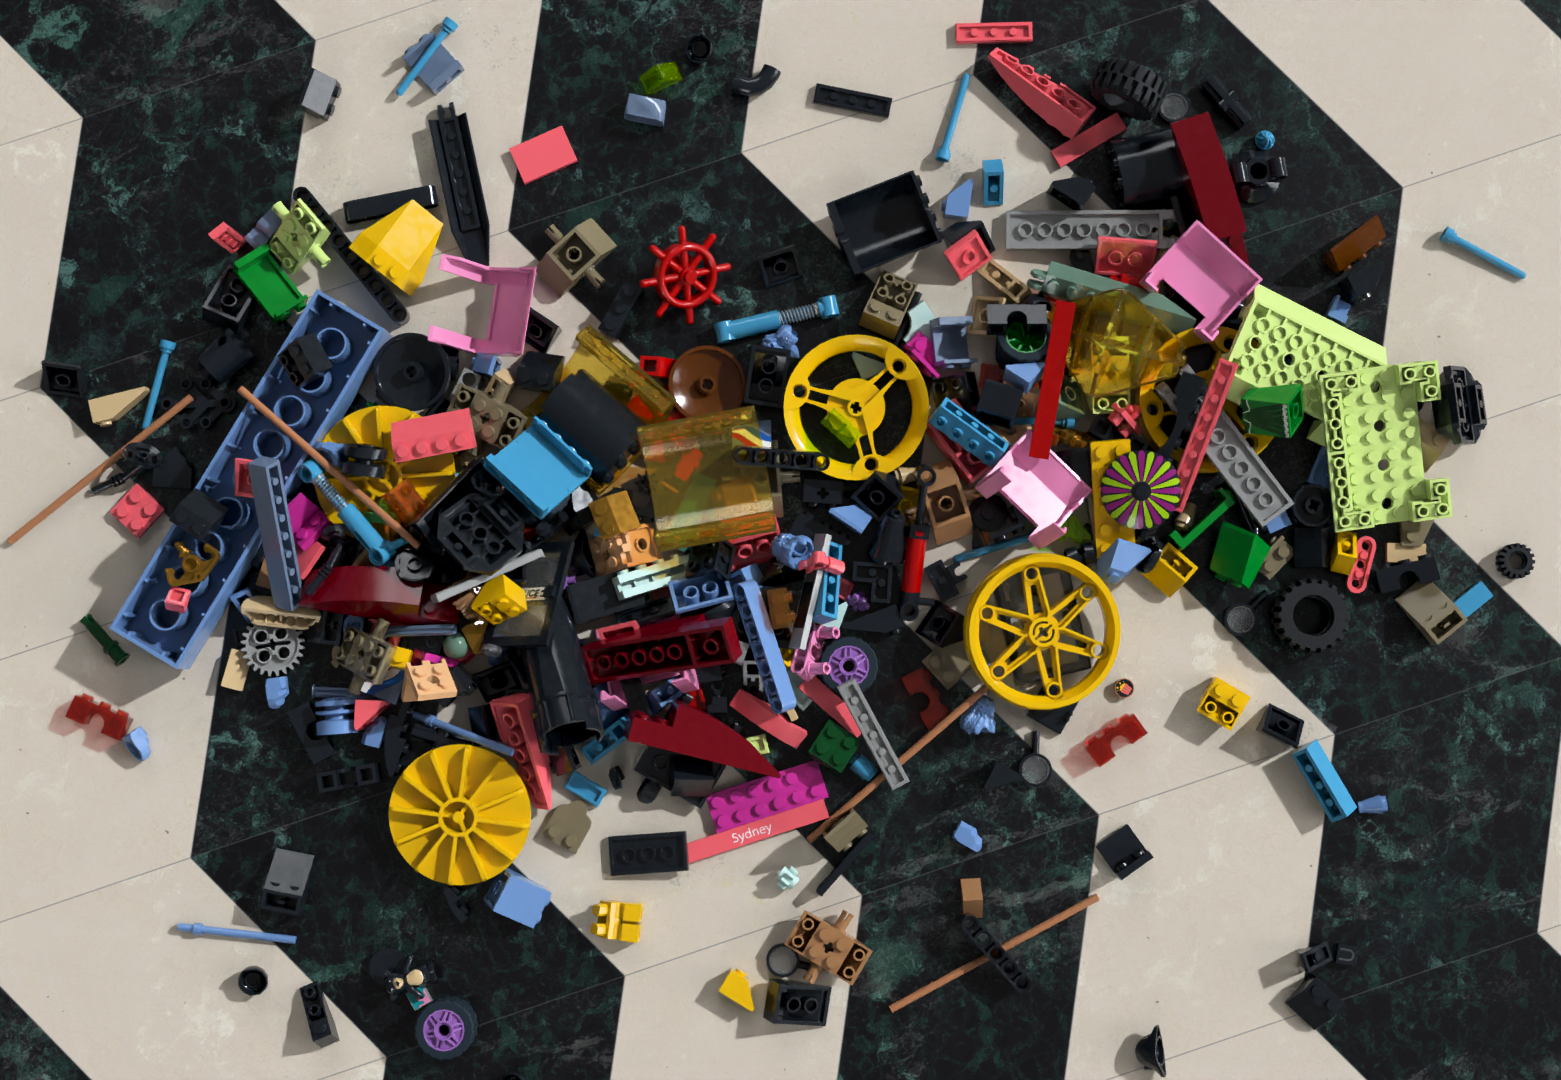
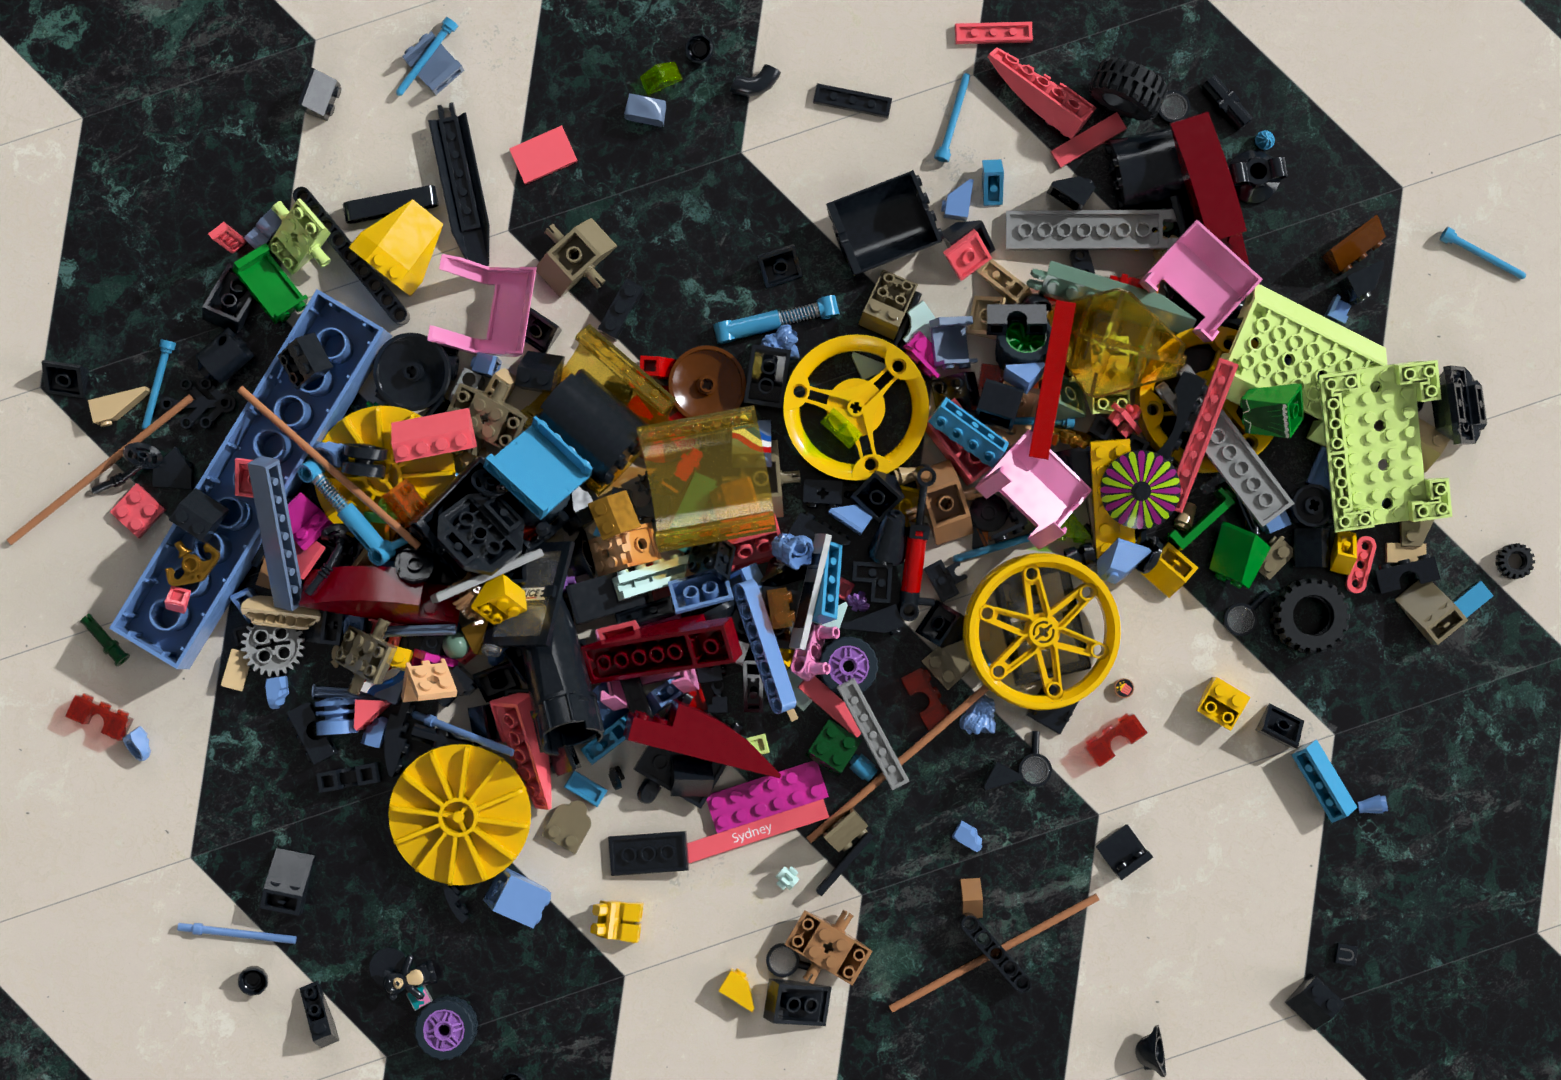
red piece [639,225,731,324] -> none
coral slope [729,689,808,749] -> none
black beam [731,445,830,471] -> none
coral bar [798,551,845,575] -> none
coral tile [1094,236,1157,278] -> none
black slope [1297,941,1333,973] -> none

